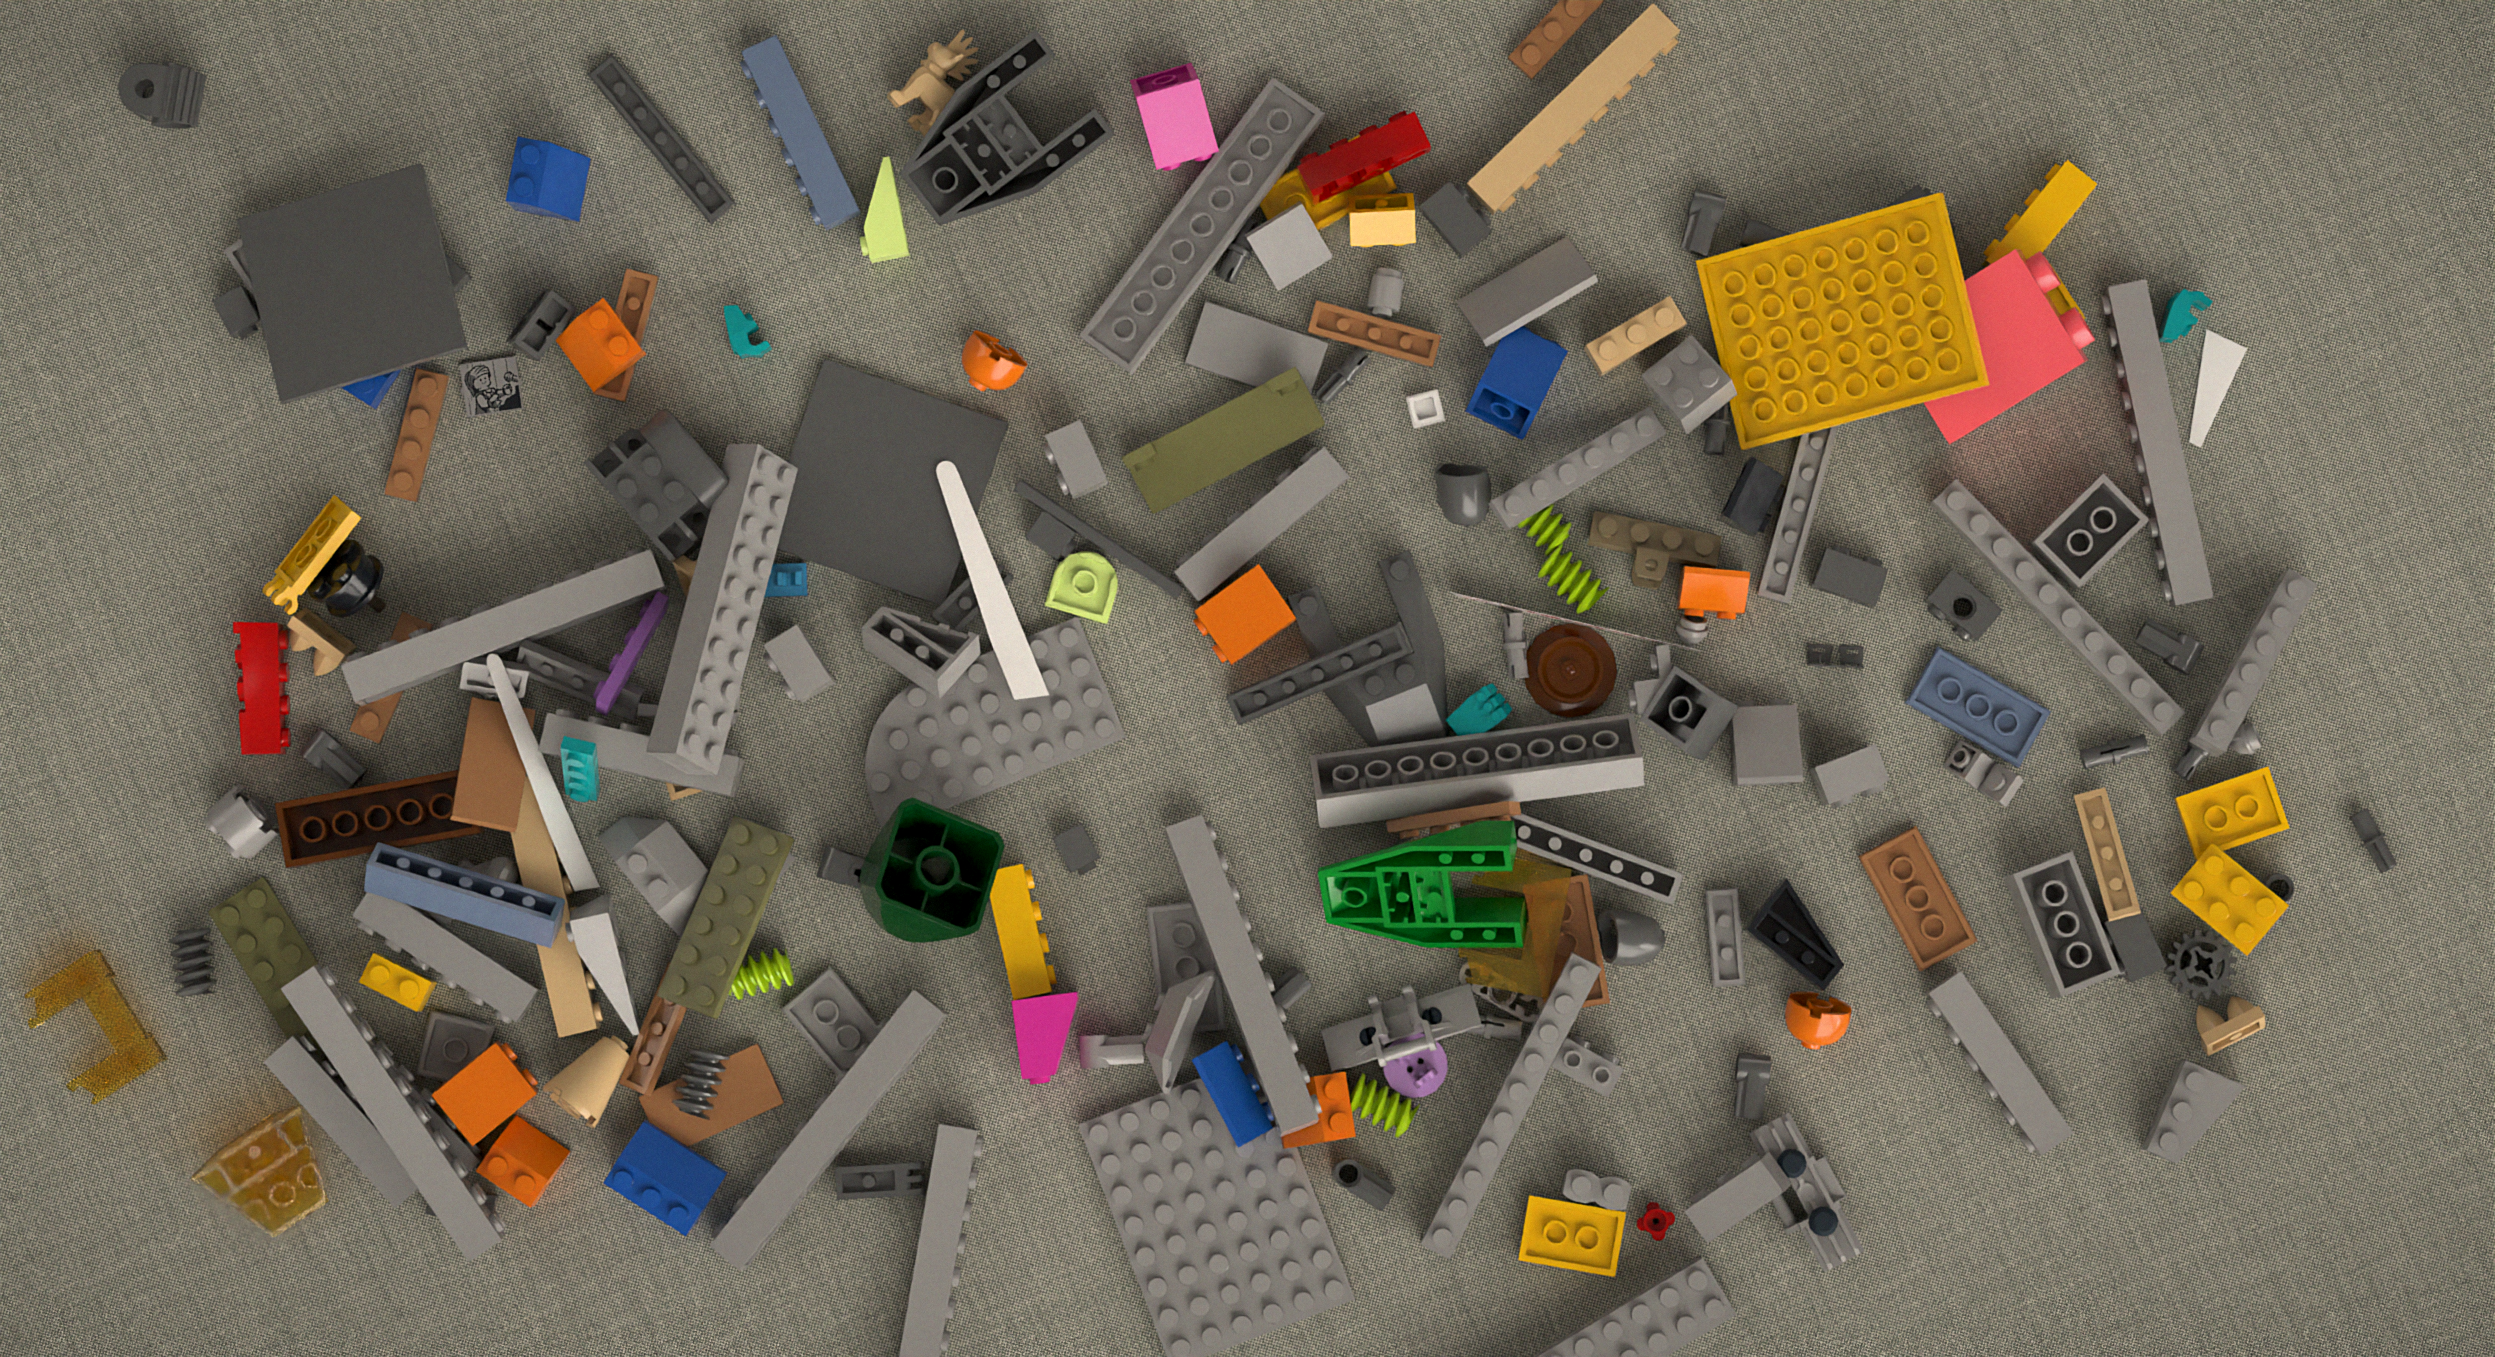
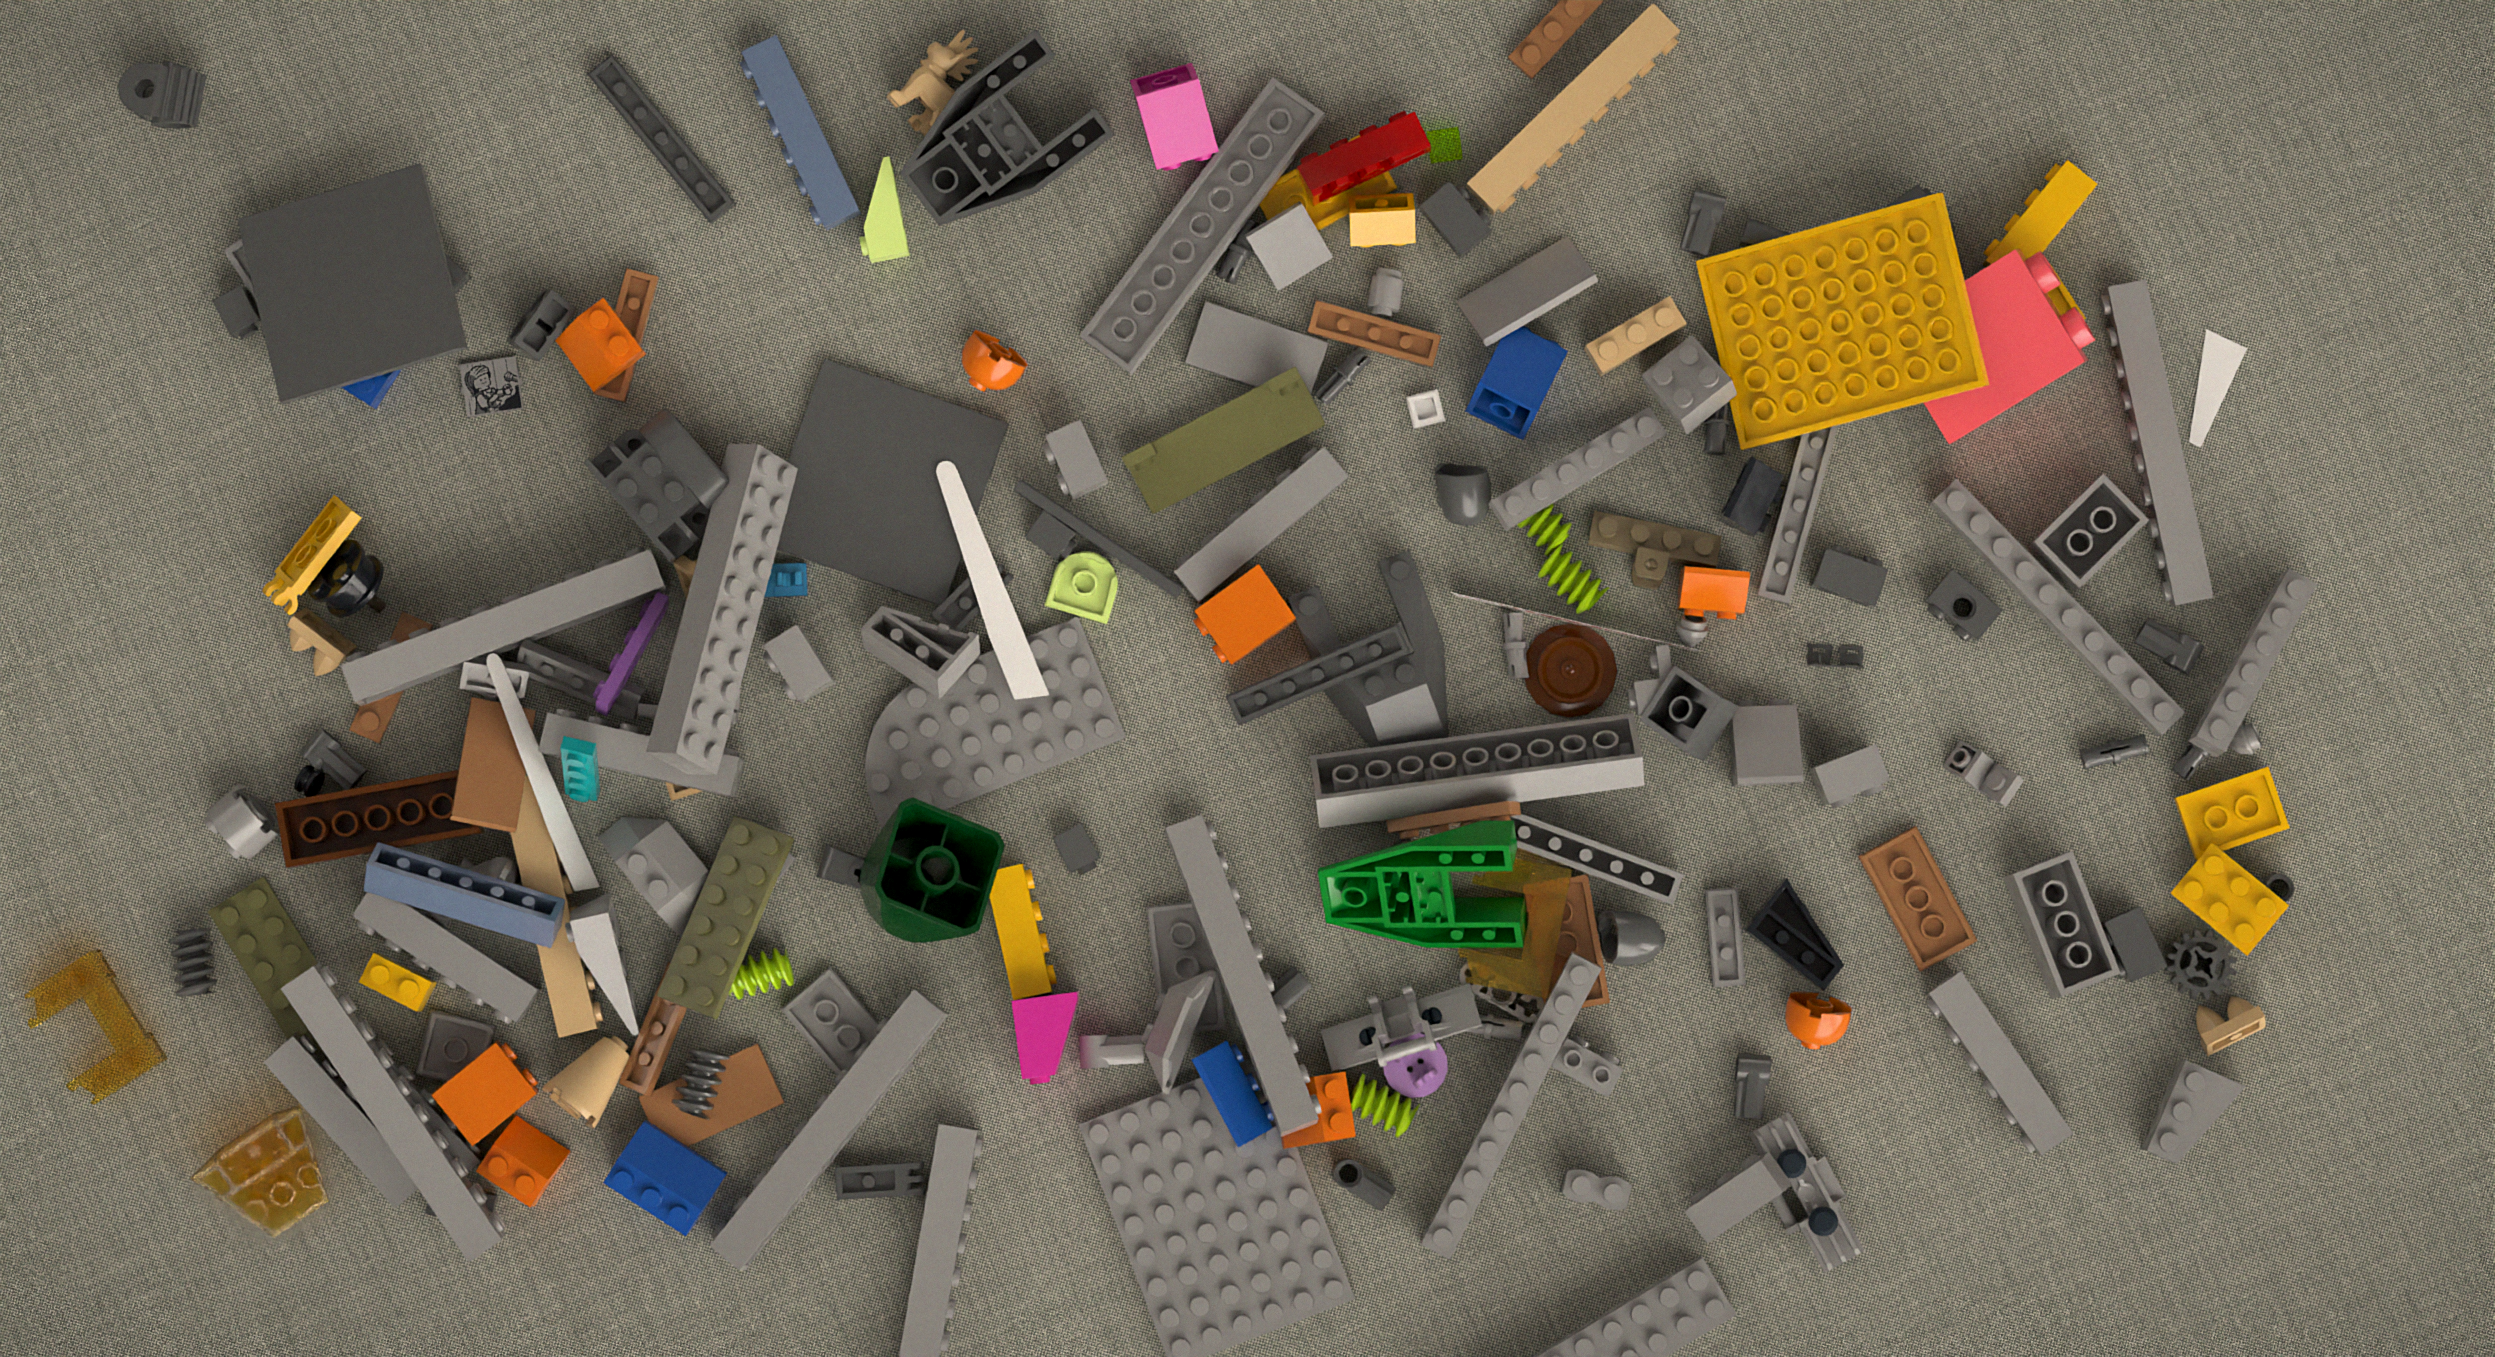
red wedge [233,622,291,756] -> none
medium nougat plate [384,368,450,503] -> none
blue slope [506,137,591,222] -> none
teal hand [724,305,772,359] -> none
teal hand [1445,683,1513,736] -> none
yellow plate [1518,1195,1626,1277] -> none
red plate [1636,1202,1675,1241] -> none
sand blue tile [1905,646,2051,768] -> none
tan plate [2074,787,2141,922] -> none
teal hand [2158,288,2213,344] -> none
dark grey axle [2349,808,2397,873] -> none
none -> black bush [294,765,325,797]
none -> clear neon green tile [1426,127,1463,164]

